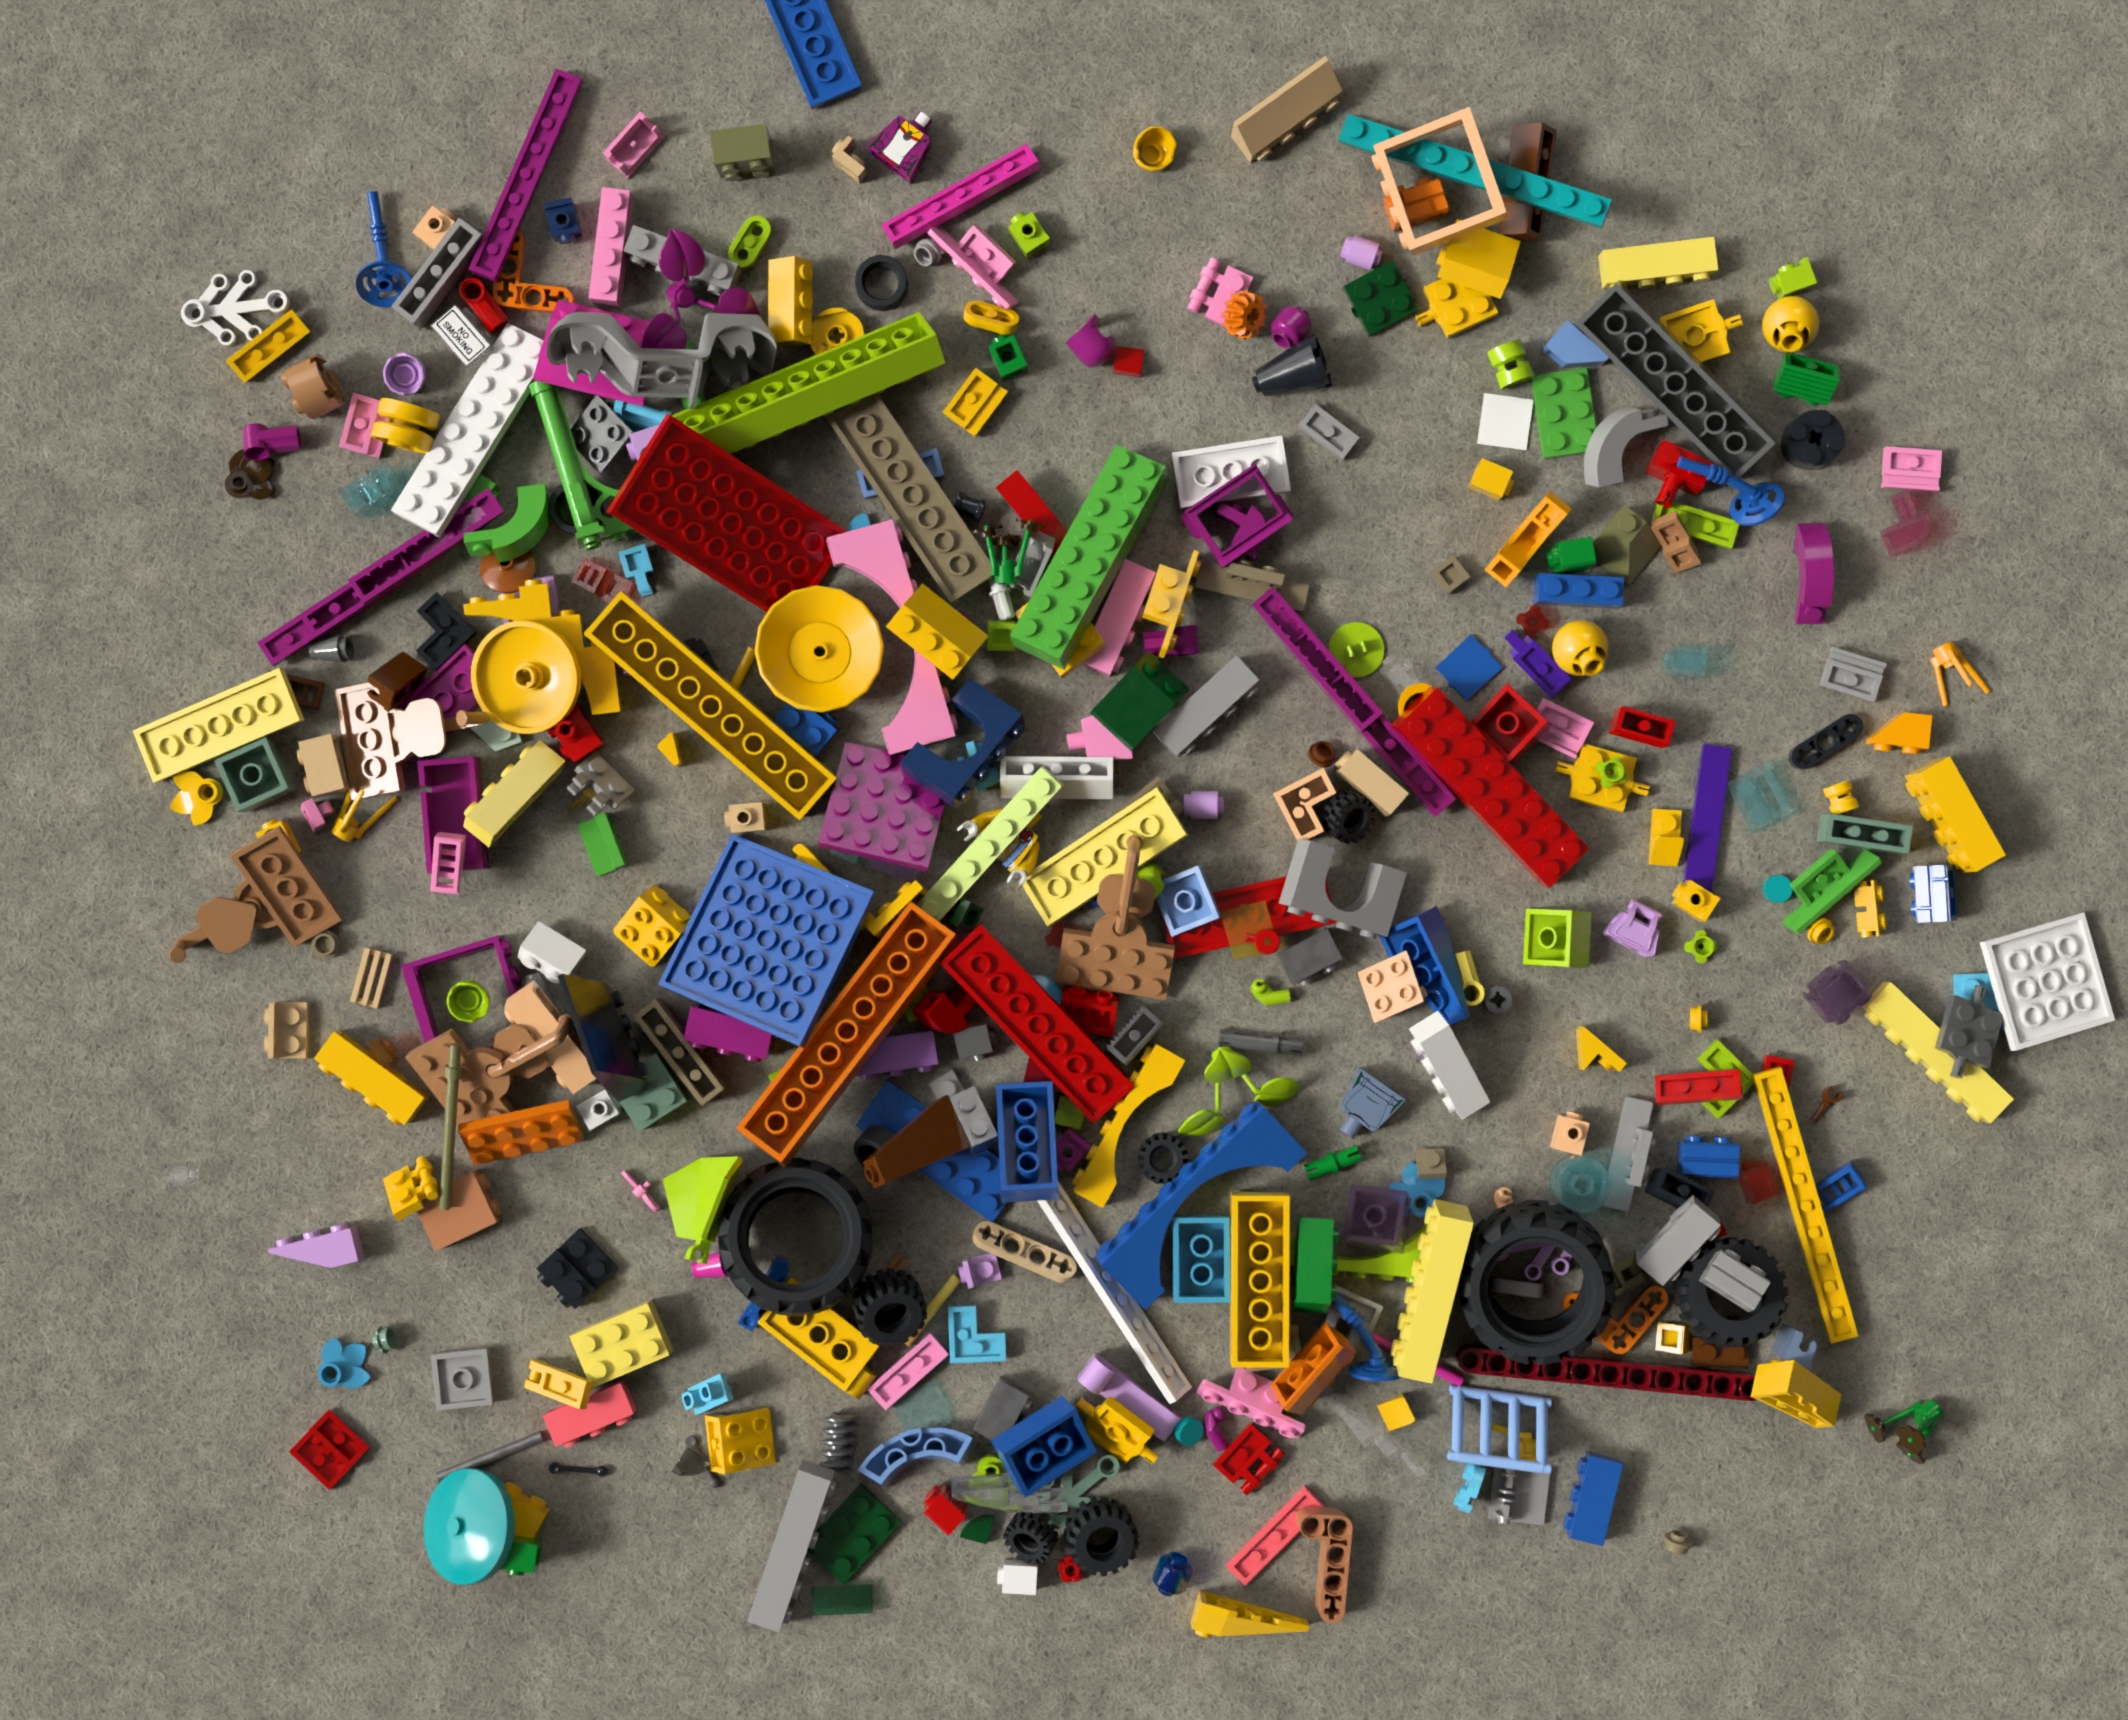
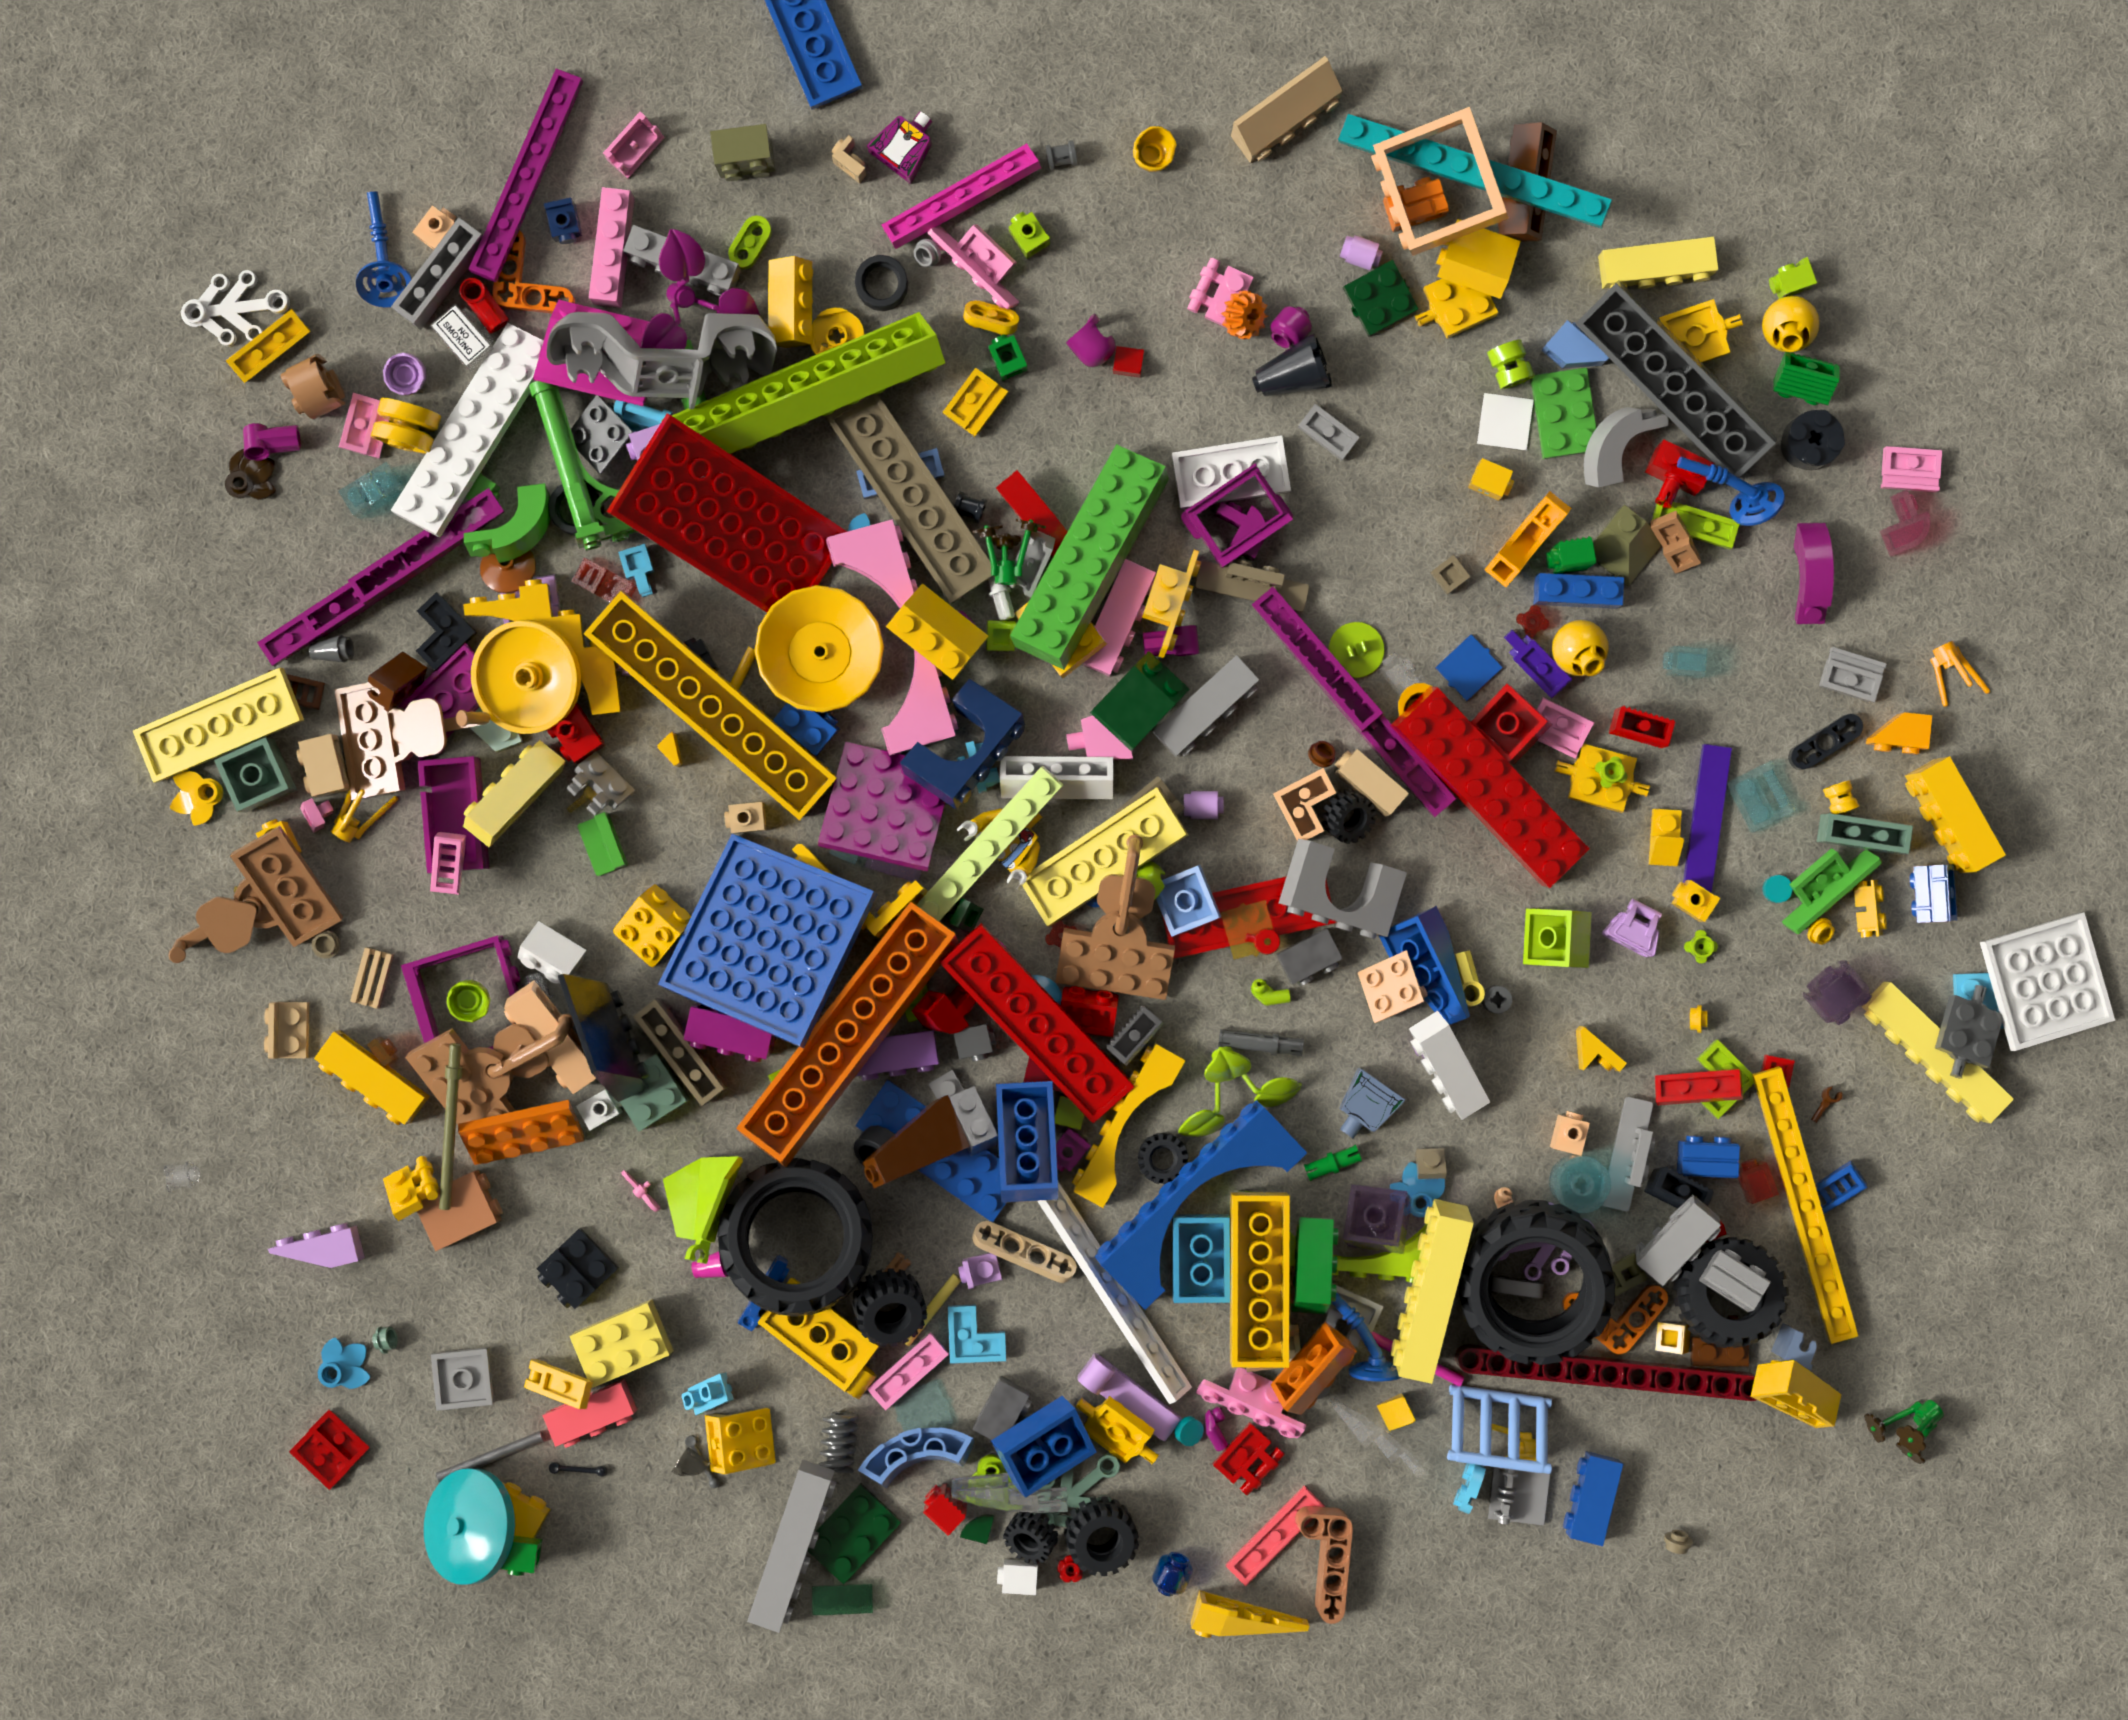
none -> dark grey bush [1045,140,1077,170]

